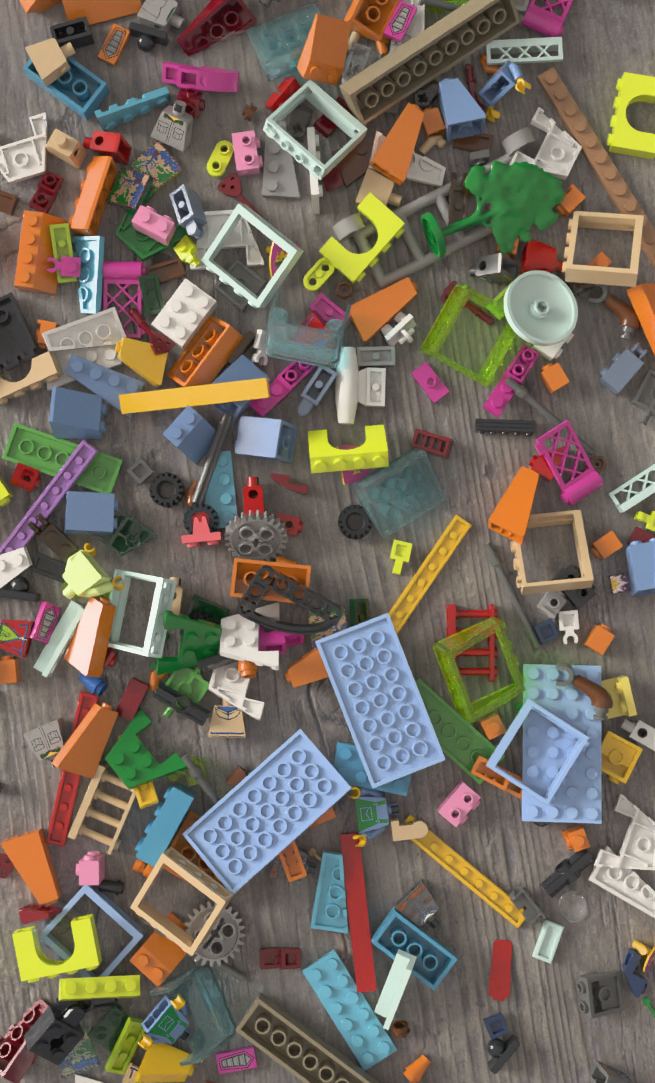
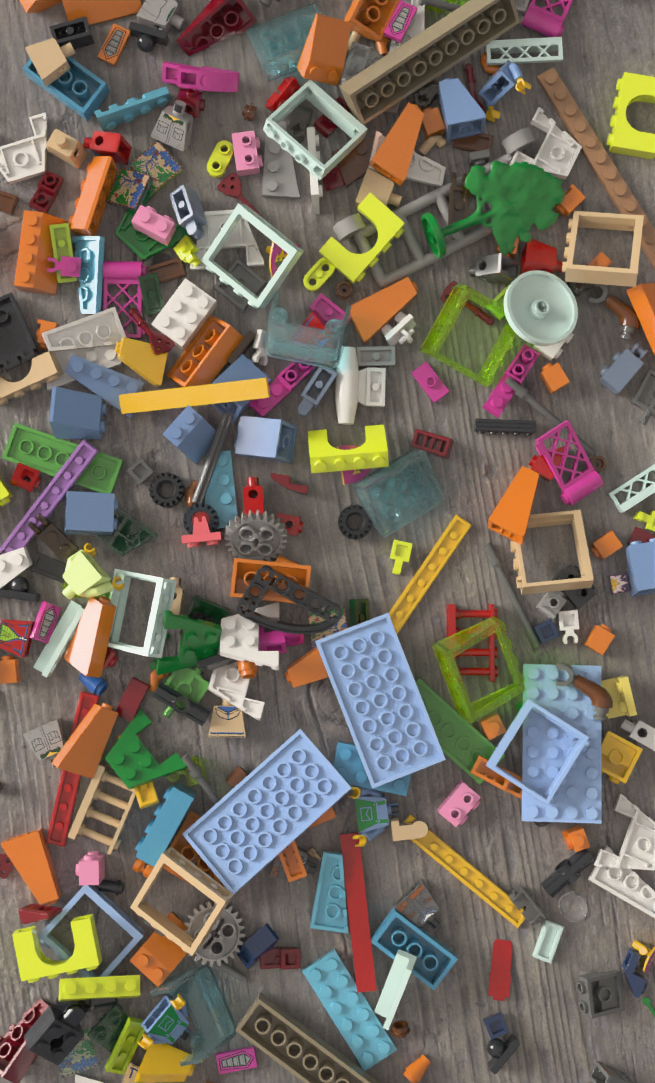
none -> dark blue slope [237,923,279,969]

